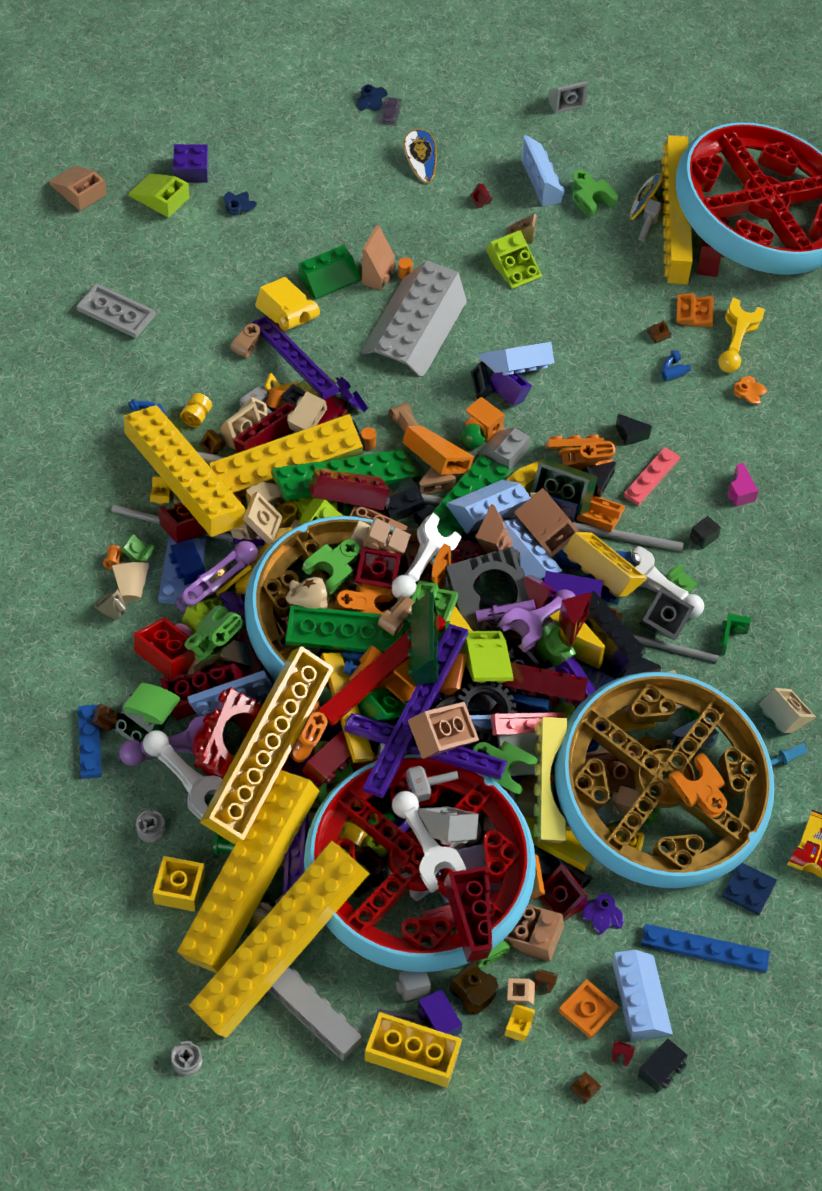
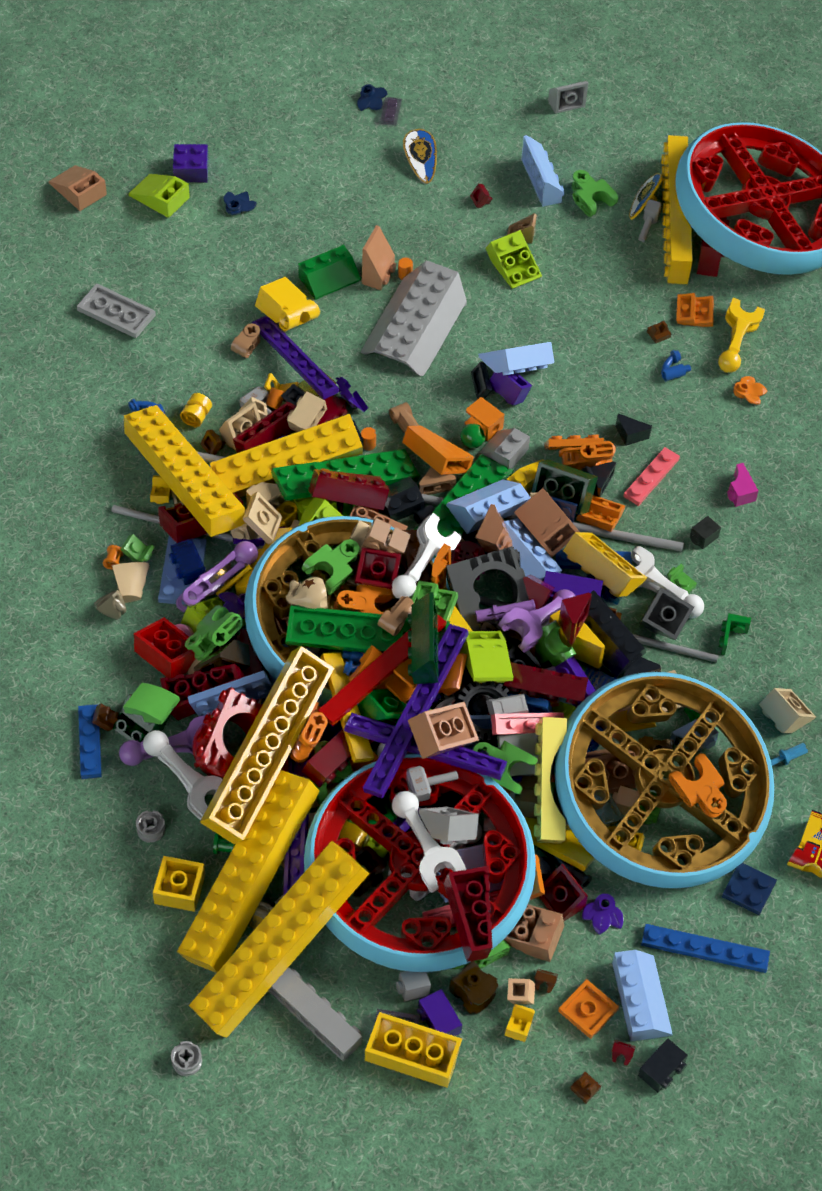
none -> light grey tile [486,694,529,717]

